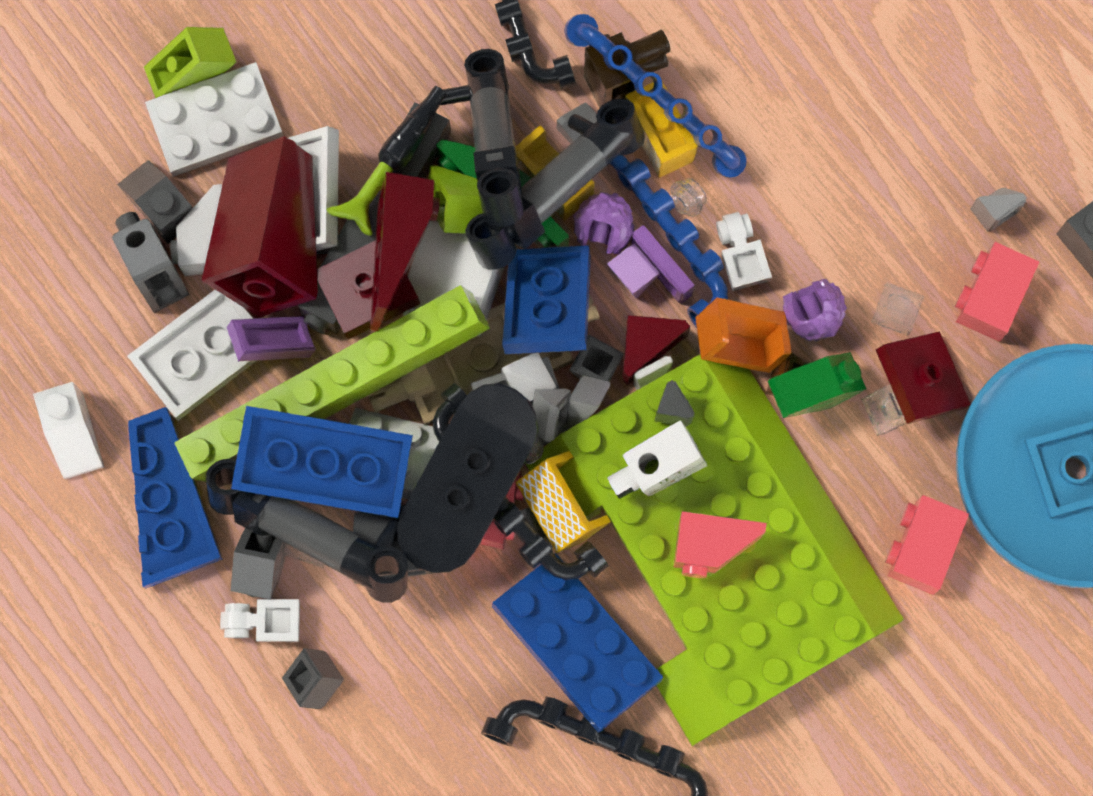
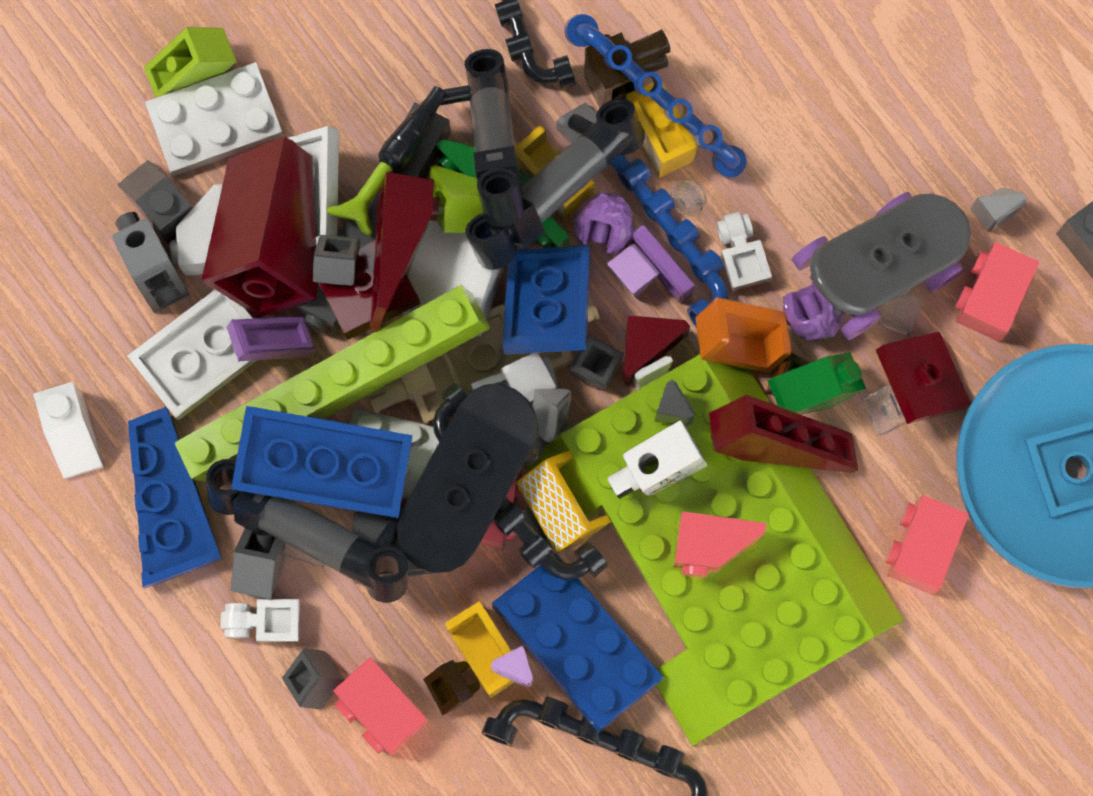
light grey slope [567,376,610,429] -> none
none -> dark grey slope [313,235,361,286]
none -> coral brick [333,657,429,756]
none -> dark brown tile [423,660,480,715]
none -> yellow panel [444,601,515,699]
none -> lavender slope [491,646,533,687]
none -> dark red slope [709,394,858,473]
none -> dark grey piece [791,192,971,340]

